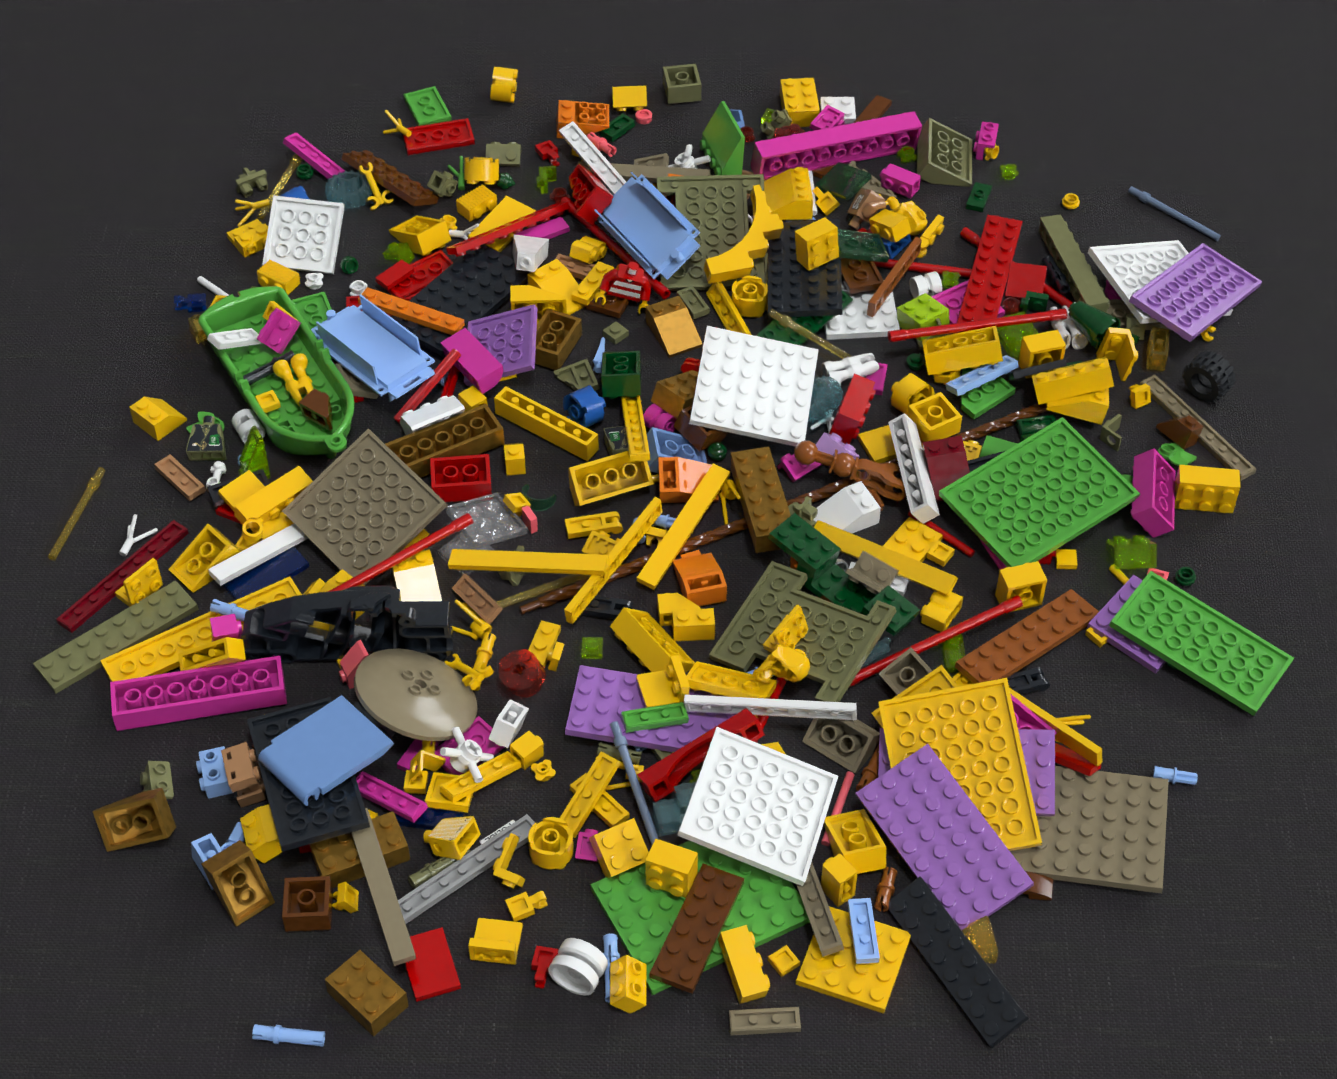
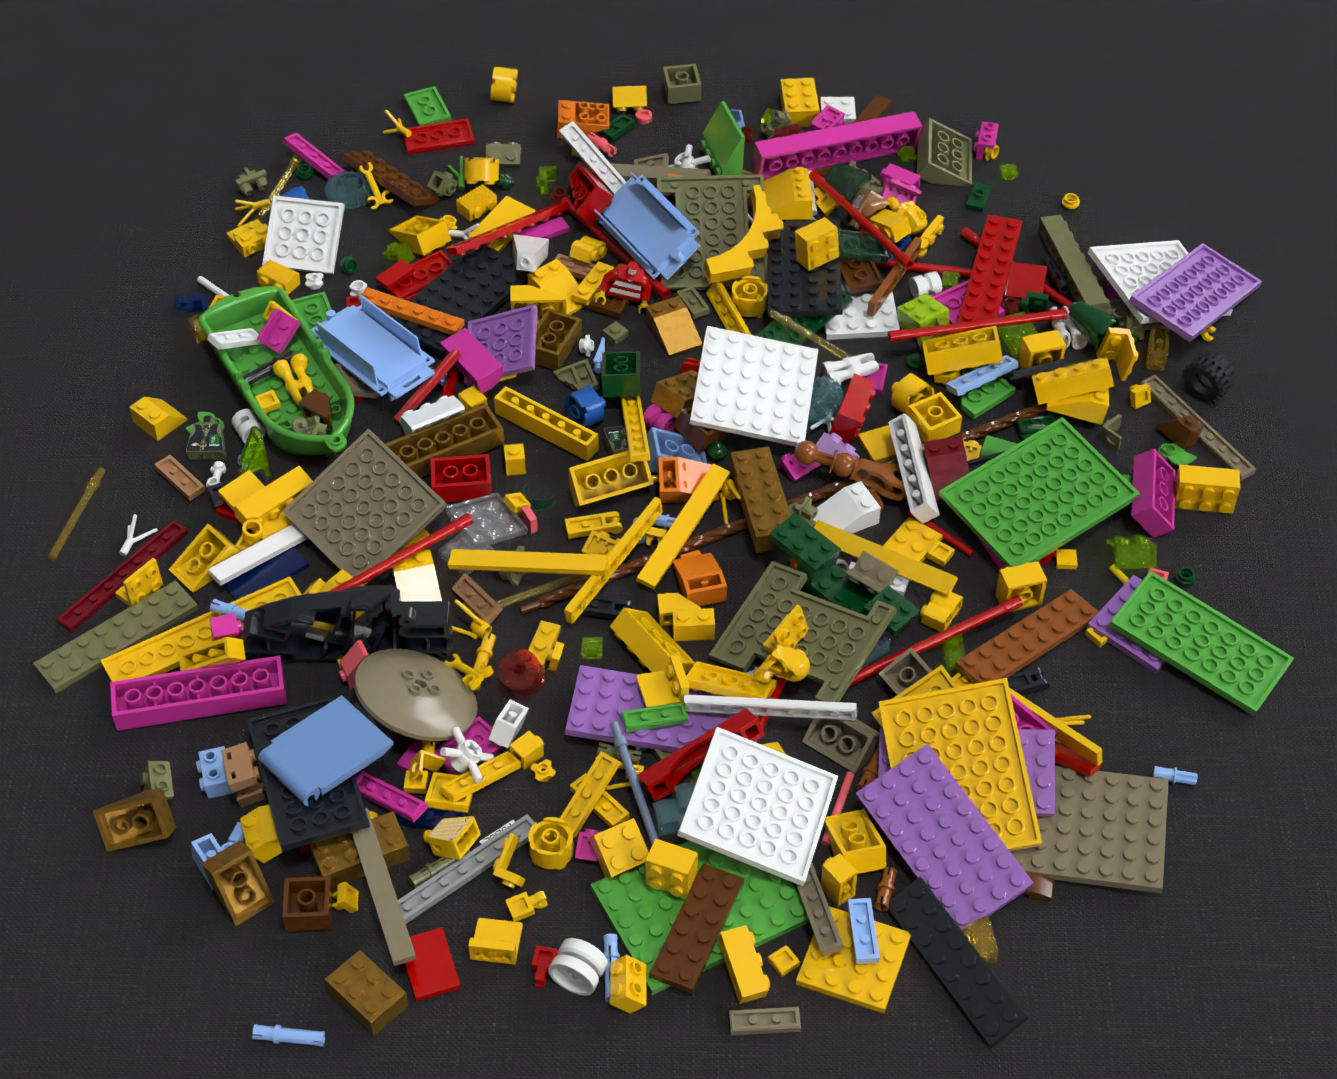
red plate [535,140,560,167] -> none
sand blue bar [1128,186,1221,241] -> none
none -> olive hips [291,416,327,435]
none -> white plate [579,335,594,357]
none -> red piece [809,170,914,270]
none -> dark pink bracket [880,178,922,204]

